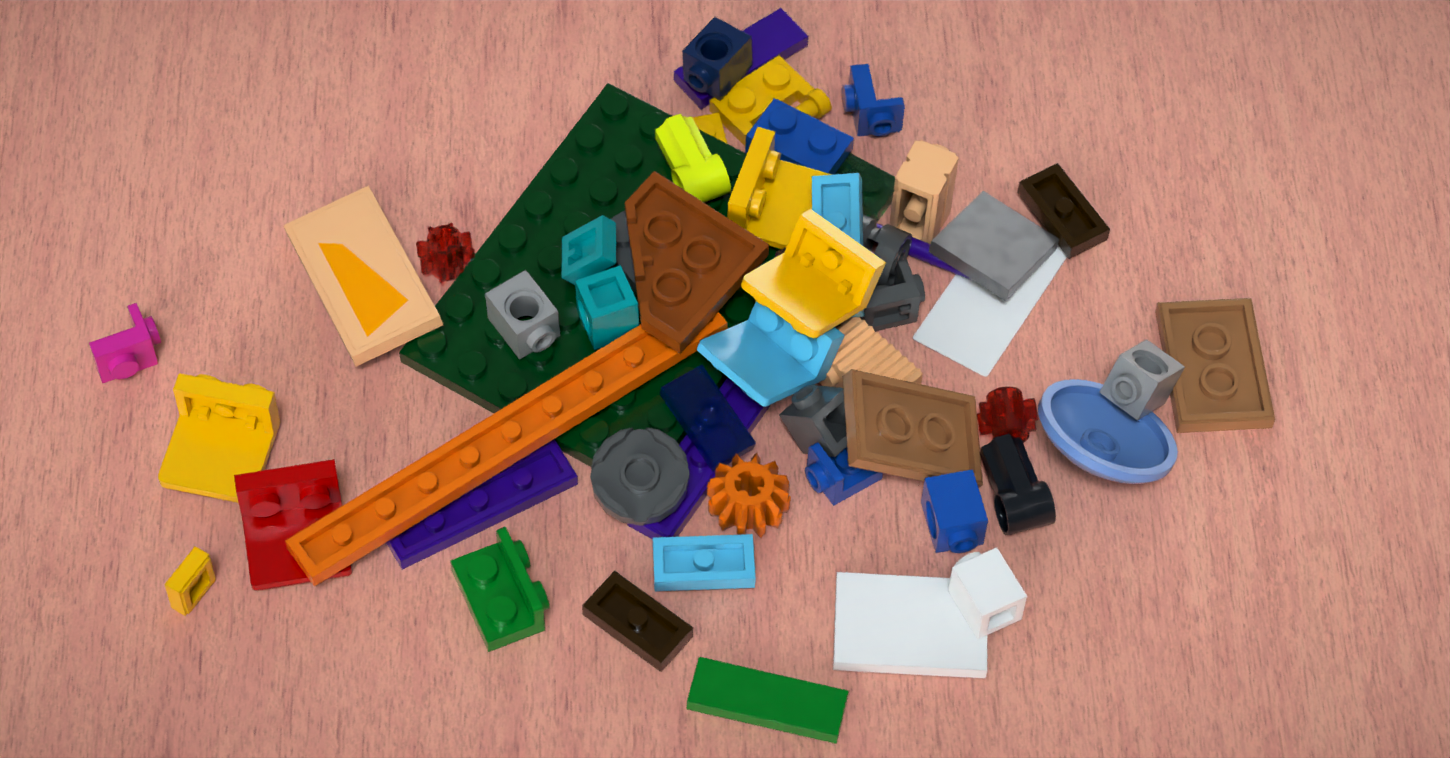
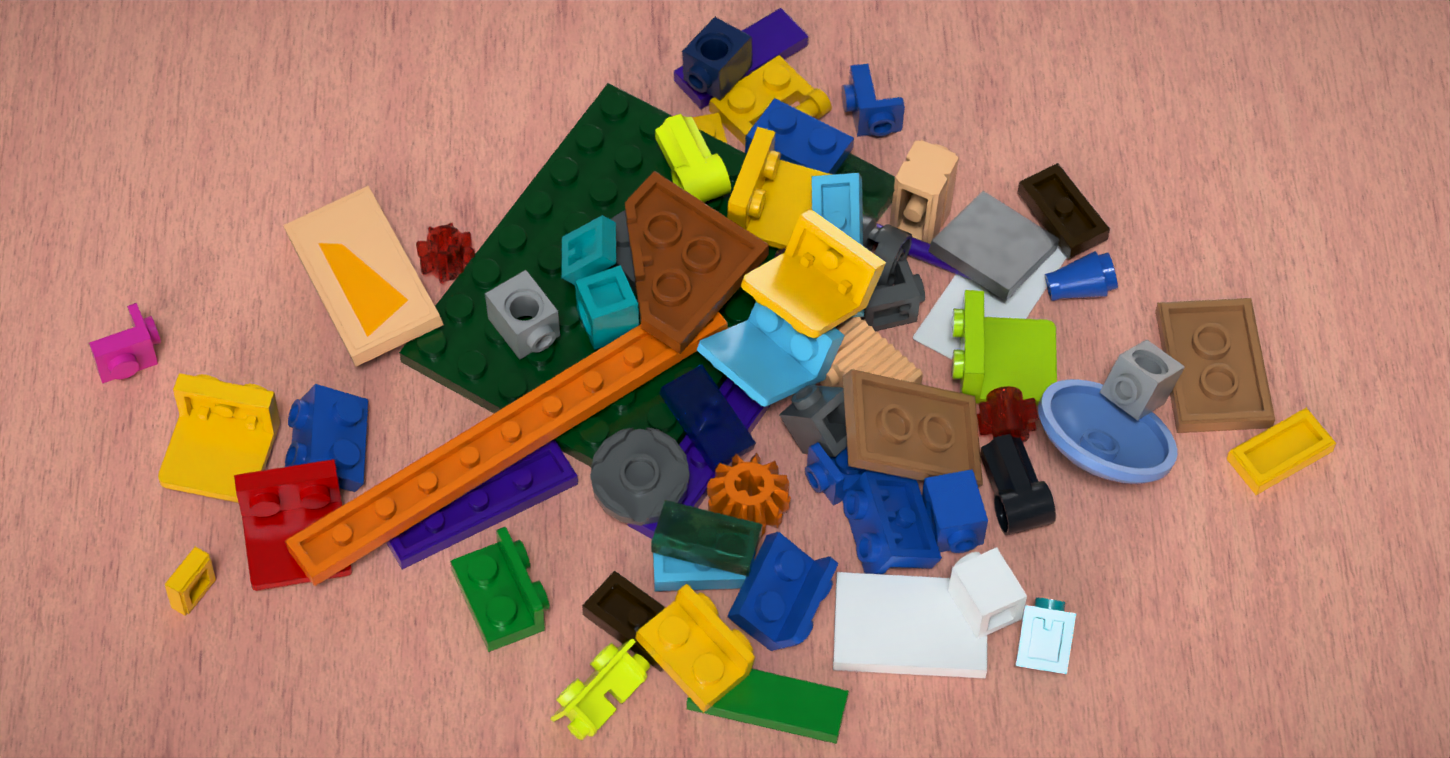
none -> blue bracket [285,384,368,492]
none -> neon yellow hinge [550,639,650,740]
none -> yellow bracket [635,584,755,712]
none -> clear green plate [651,500,762,577]
none -> blue bracket [727,532,838,651]
none -> blue bracket [842,471,942,574]
none -> lime bracket [952,290,1057,406]
none -> bracket [1015,597,1076,674]
none -> blue cone [1045,251,1118,301]
none -> yellow tile [1227,407,1336,495]

